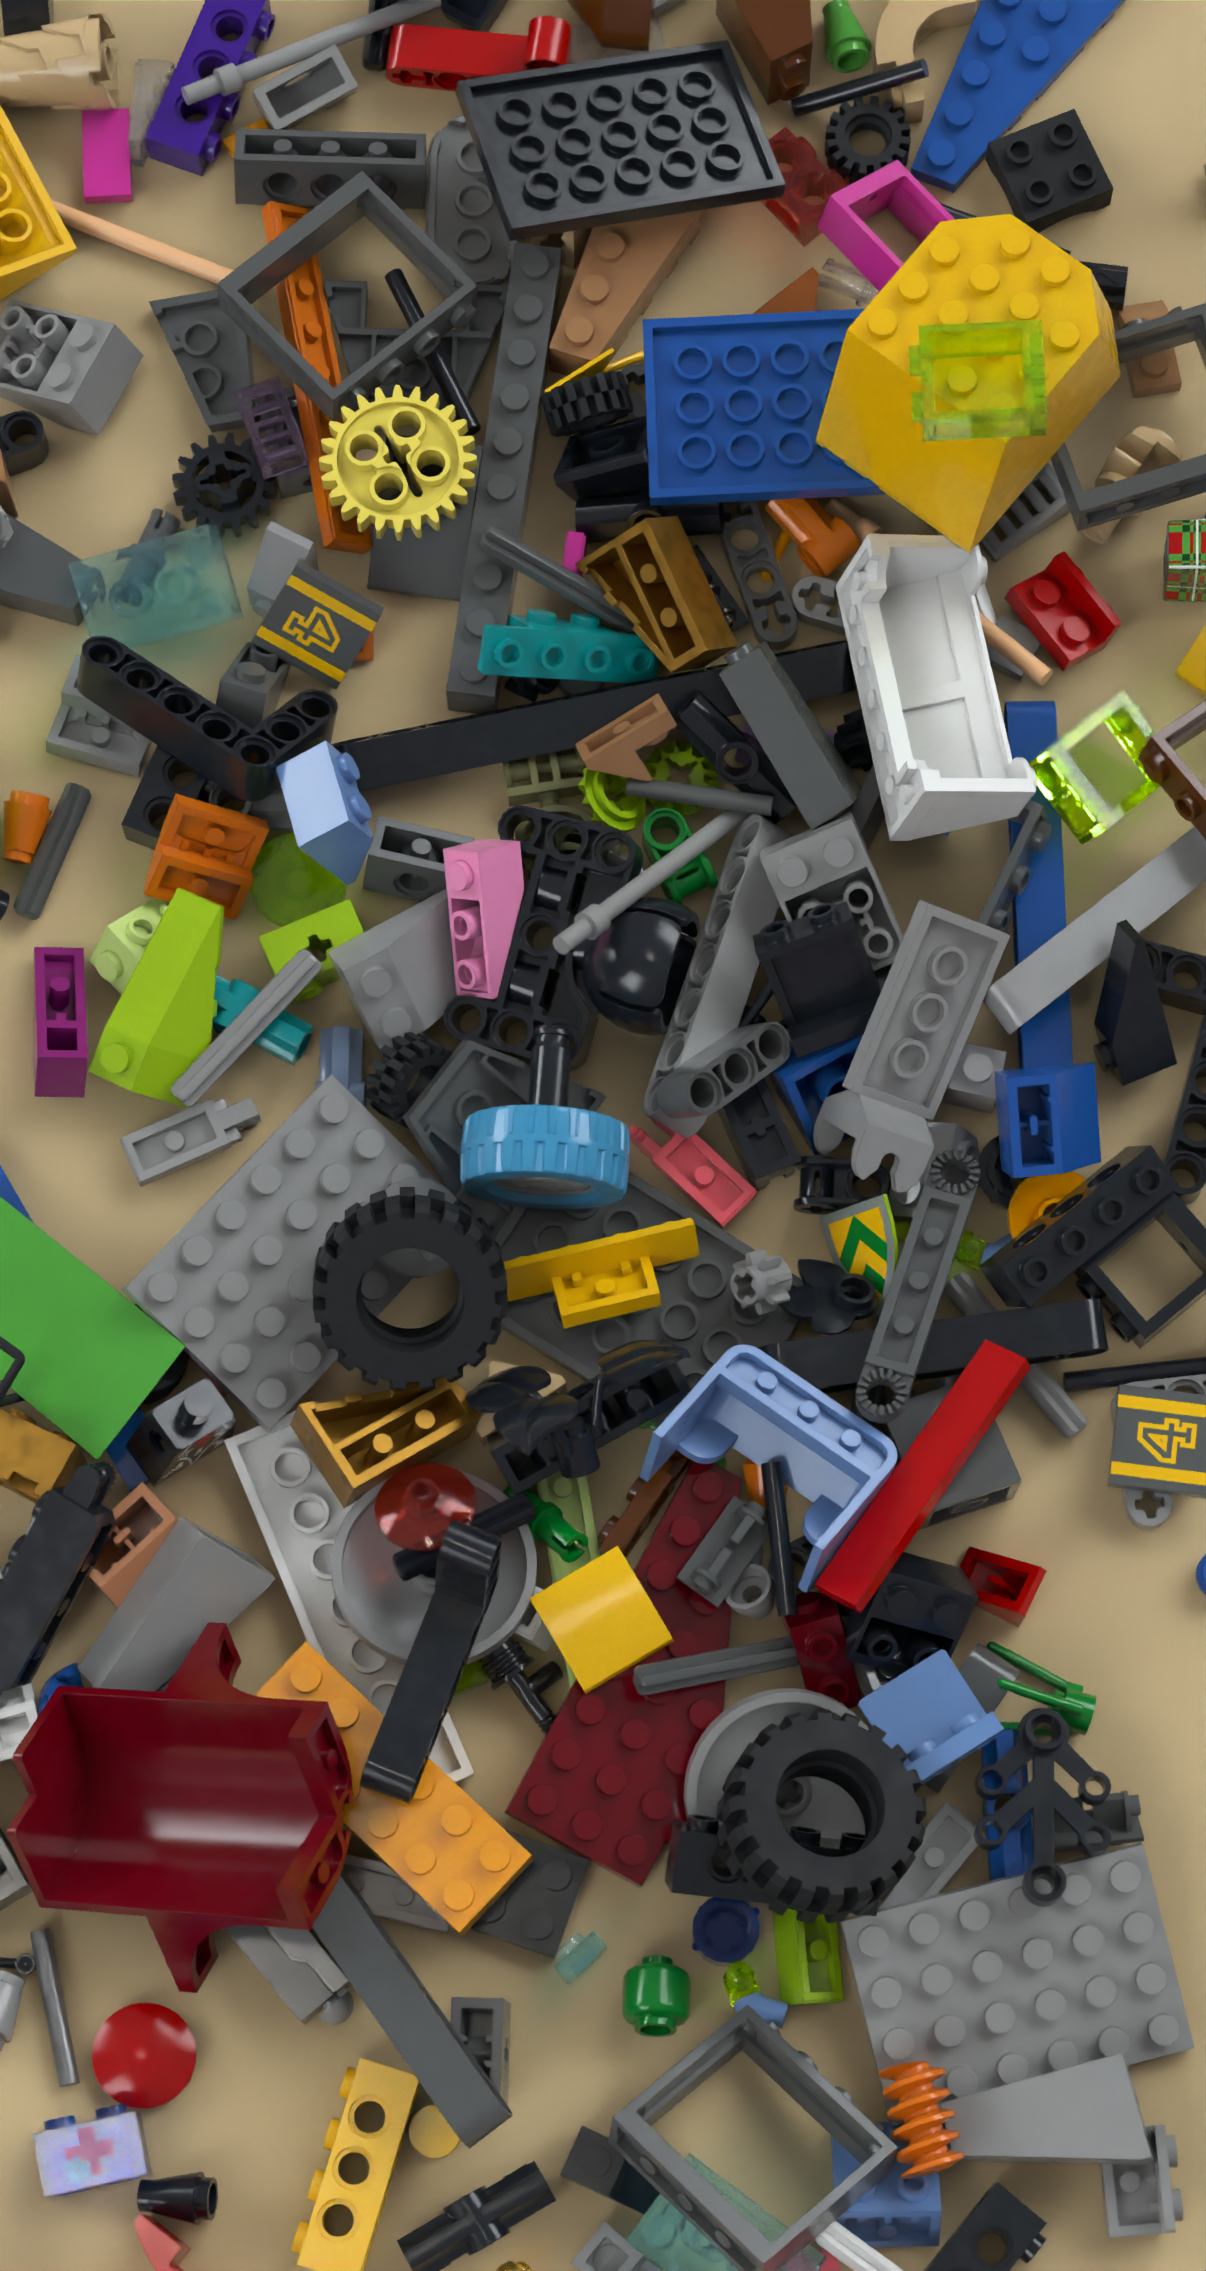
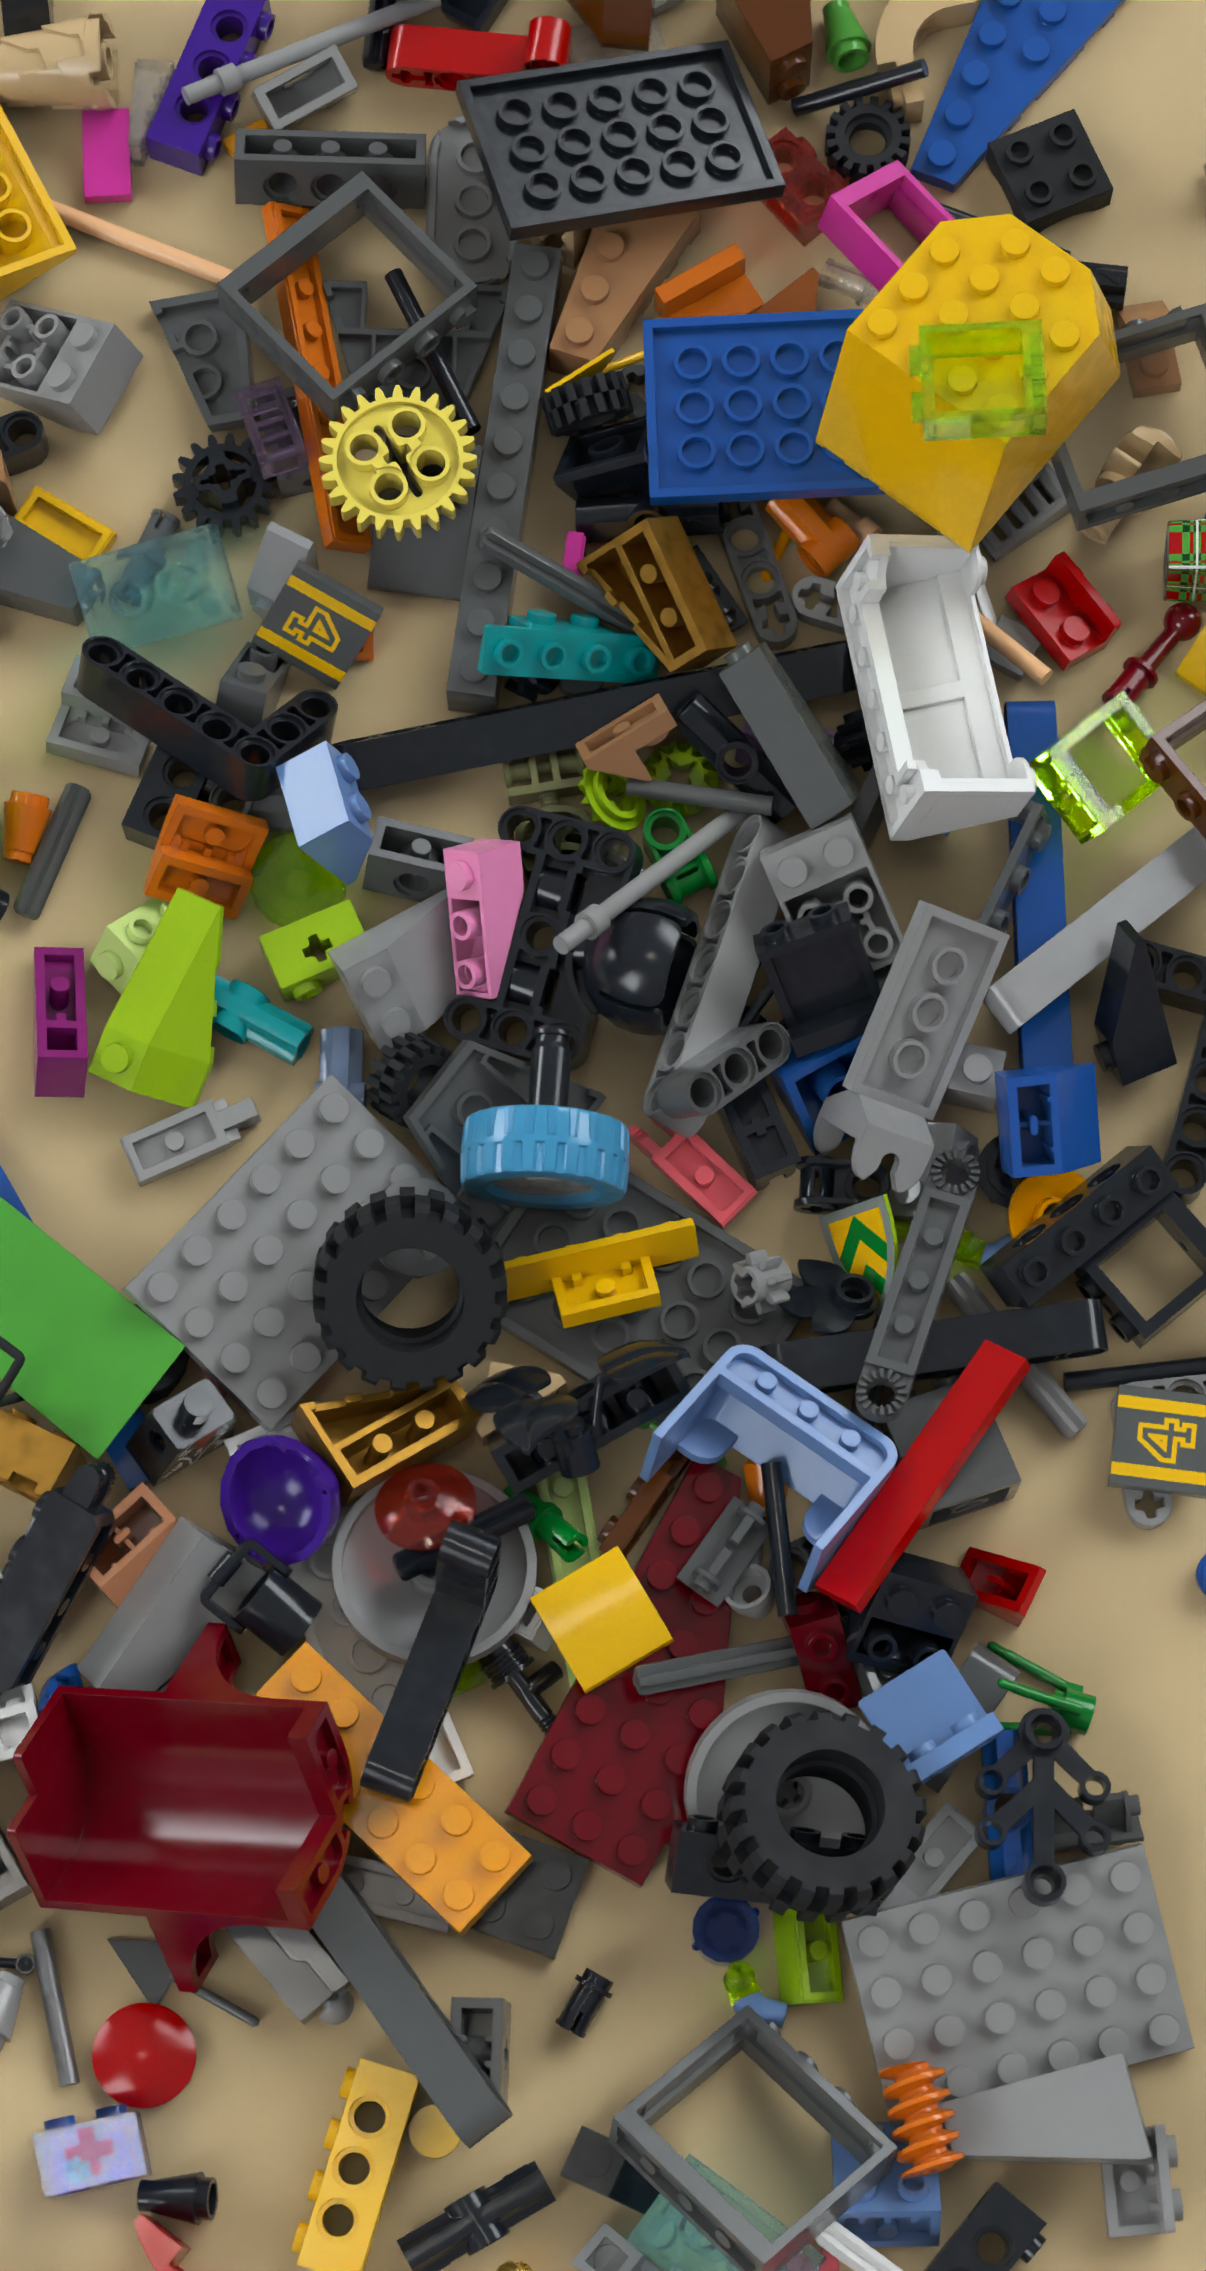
light grey axle [170,949,322,1107] -> none
clear light blue plate [554,1931,607,1985] -> none
green head [622,1955,691,2037] -> none
none -> yellow tile [13,485,118,569]
none -> dark grey piece [107,1939,260,2027]
none -> black piece [200,1537,323,1656]
none -> dark purple cylinder [220,1435,341,1565]
none -> black pin [555,1967,613,2039]
none -> orange panel [654,243,763,319]
none -> dark red pin [1102,603,1202,716]

